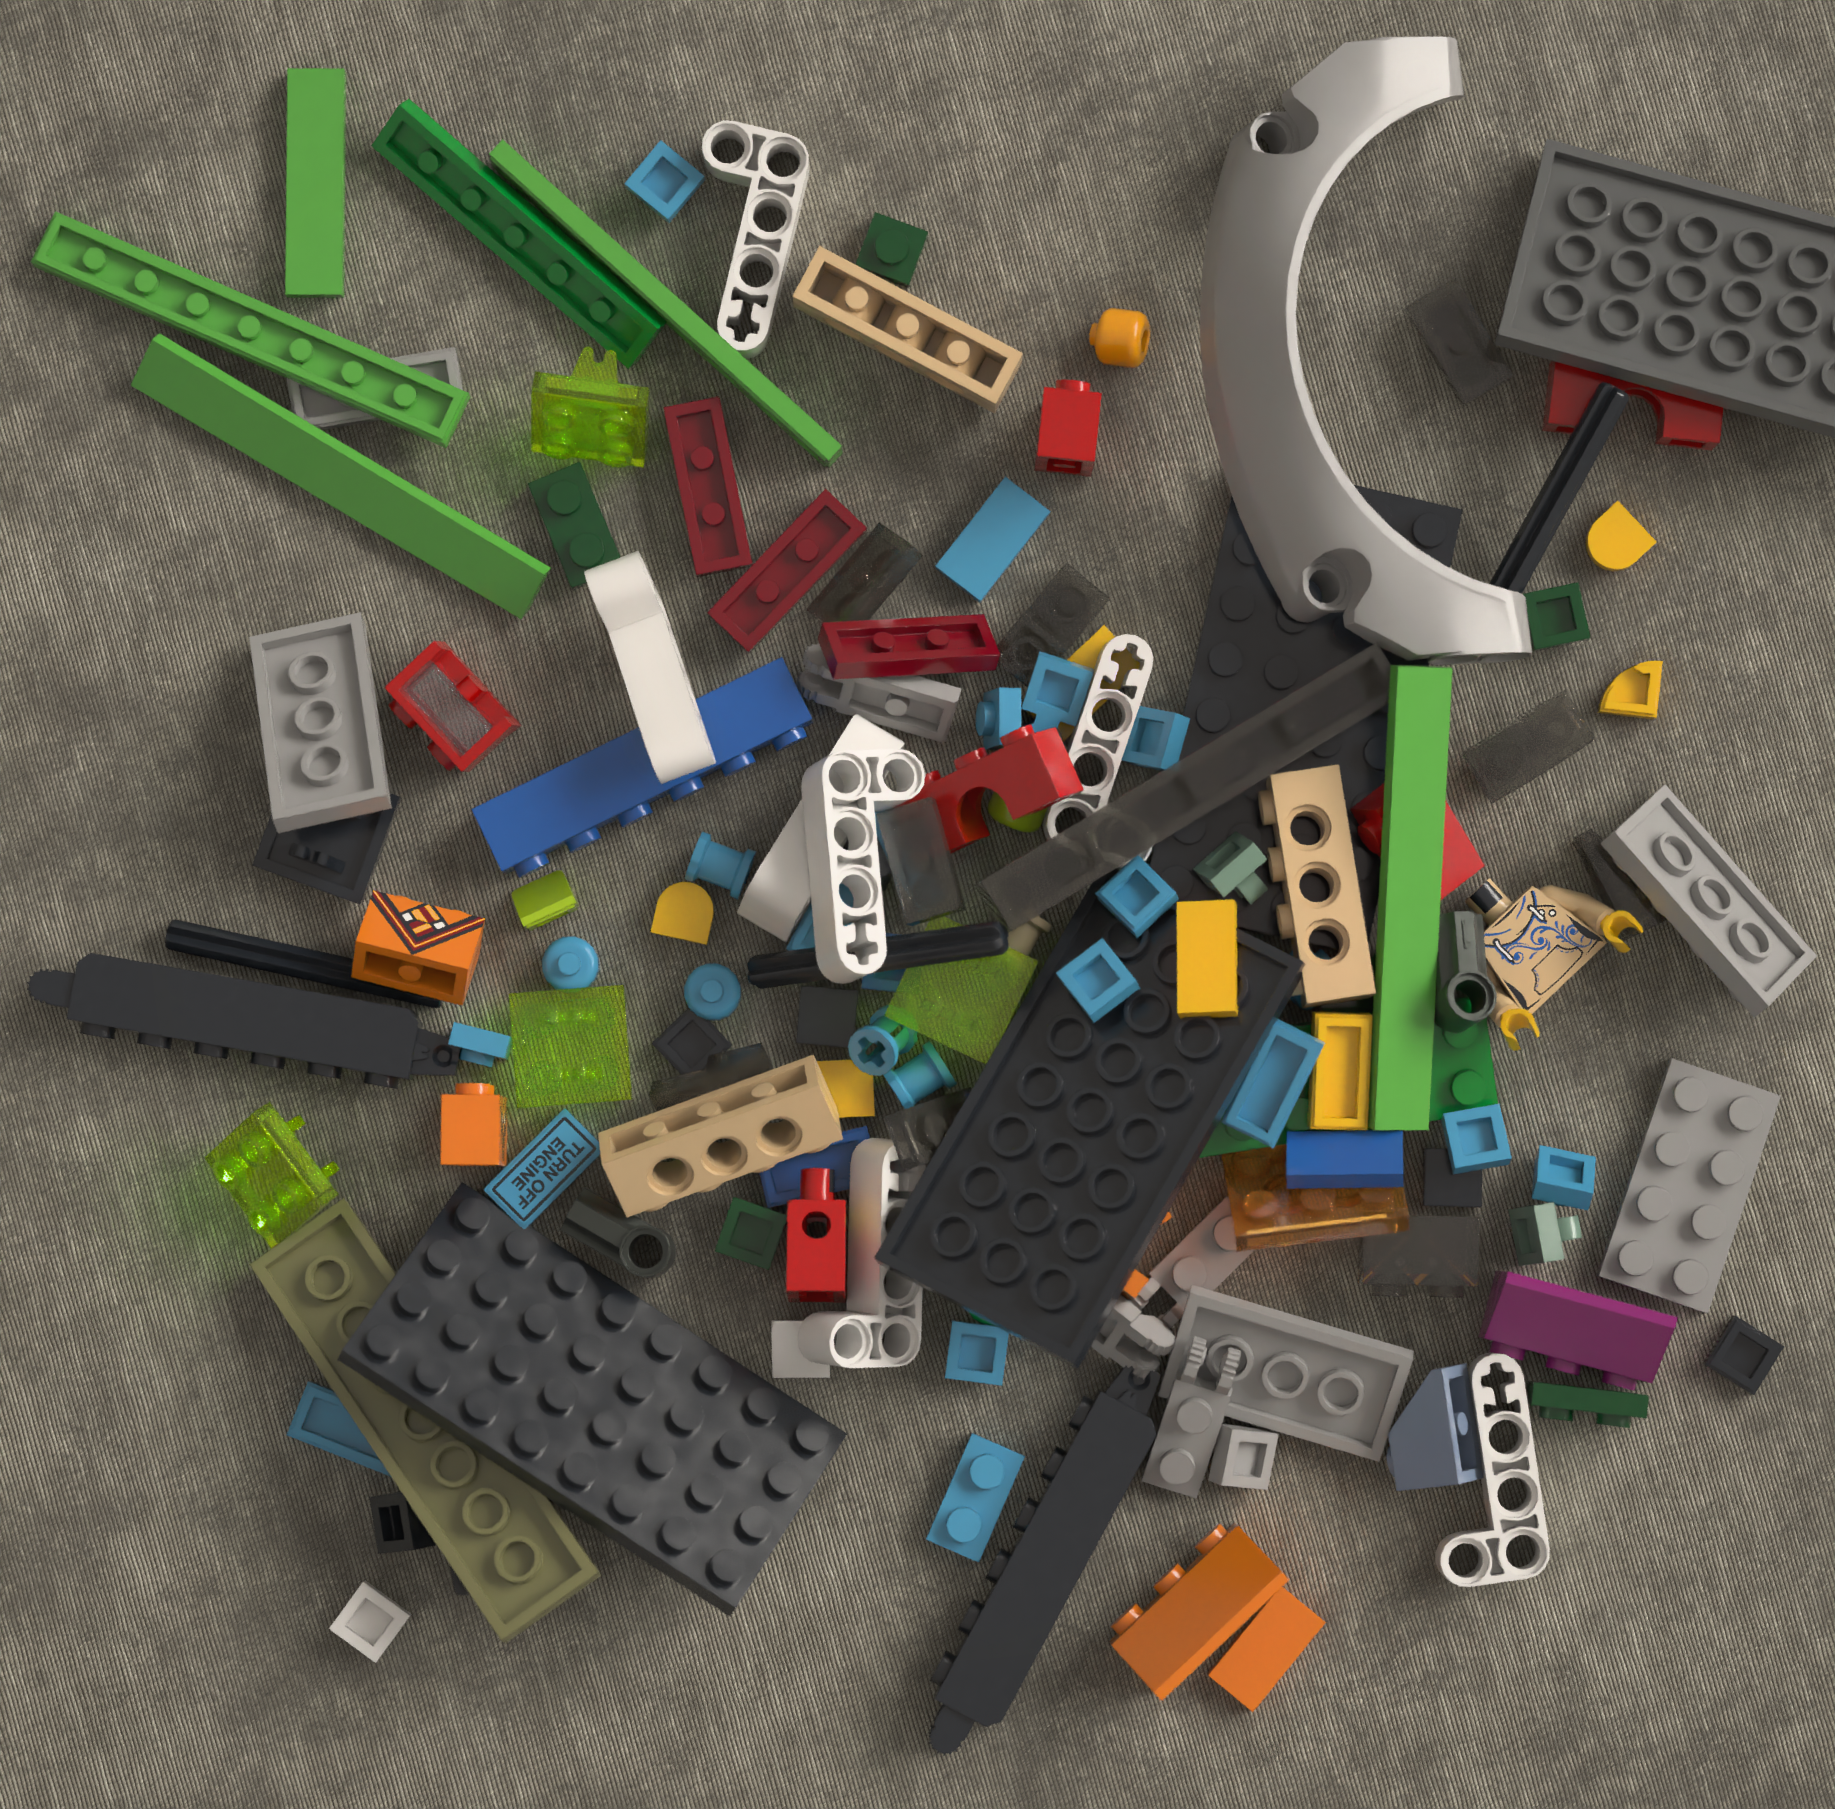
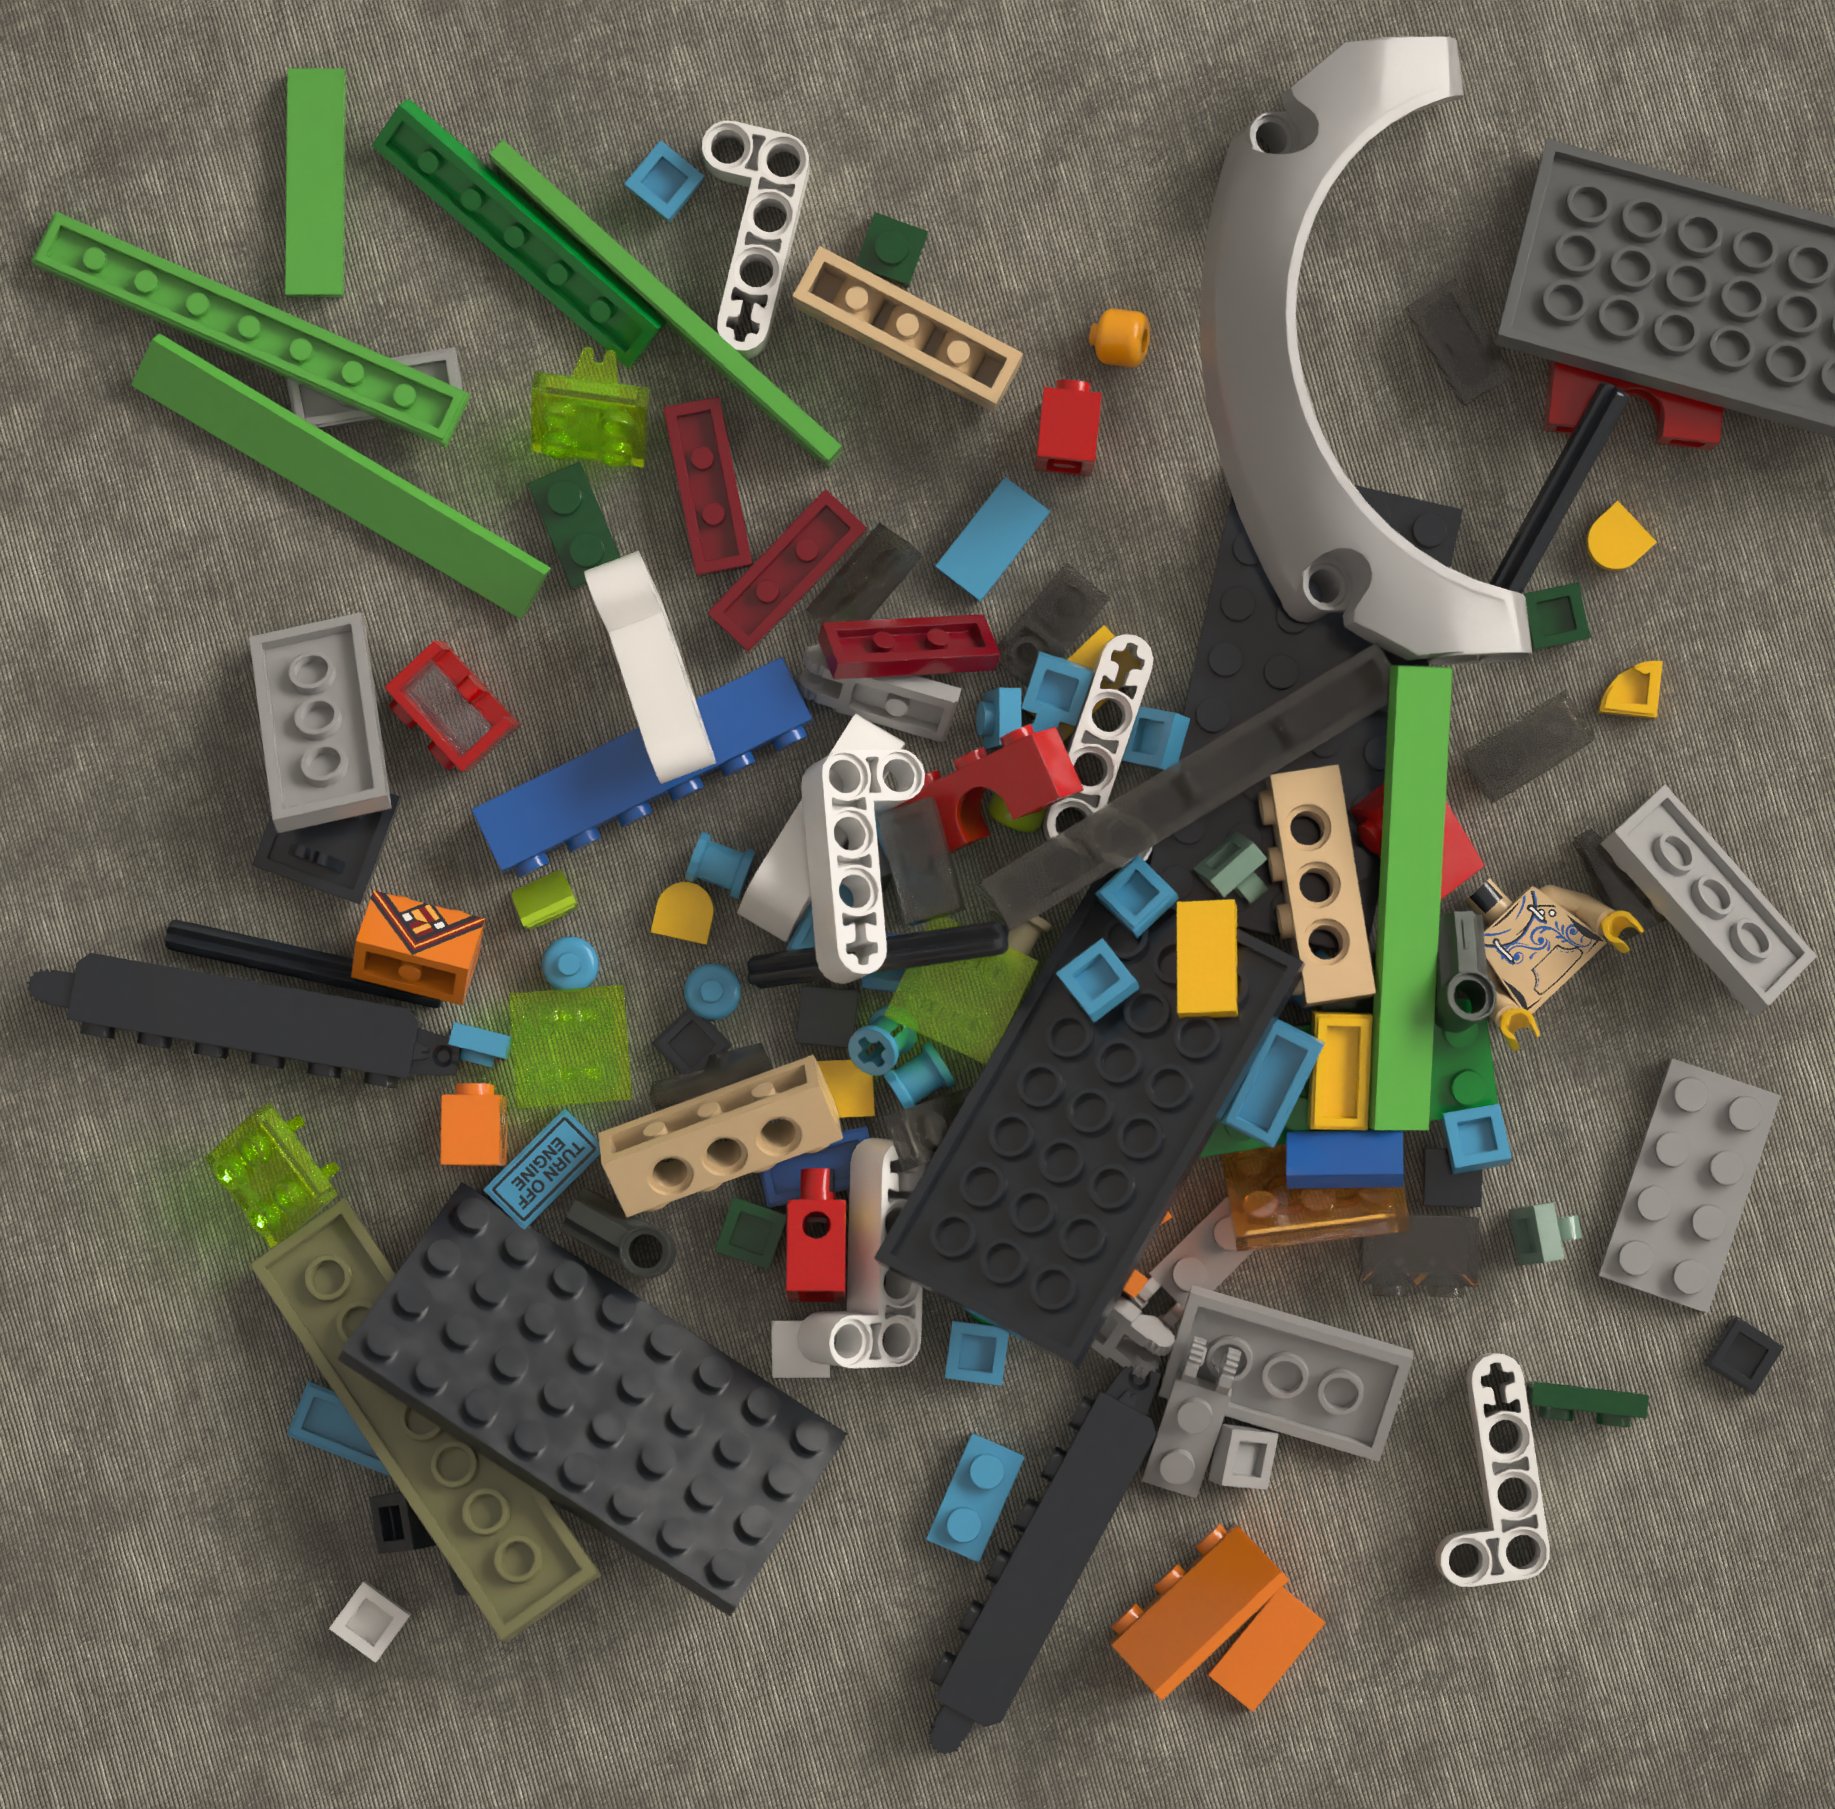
sand blue slope [1387,1363,1484,1491] -> none
magenta slope [1478,1270,1678,1391] -> none
dark azure plate [1532,1145,1596,1210] -> none

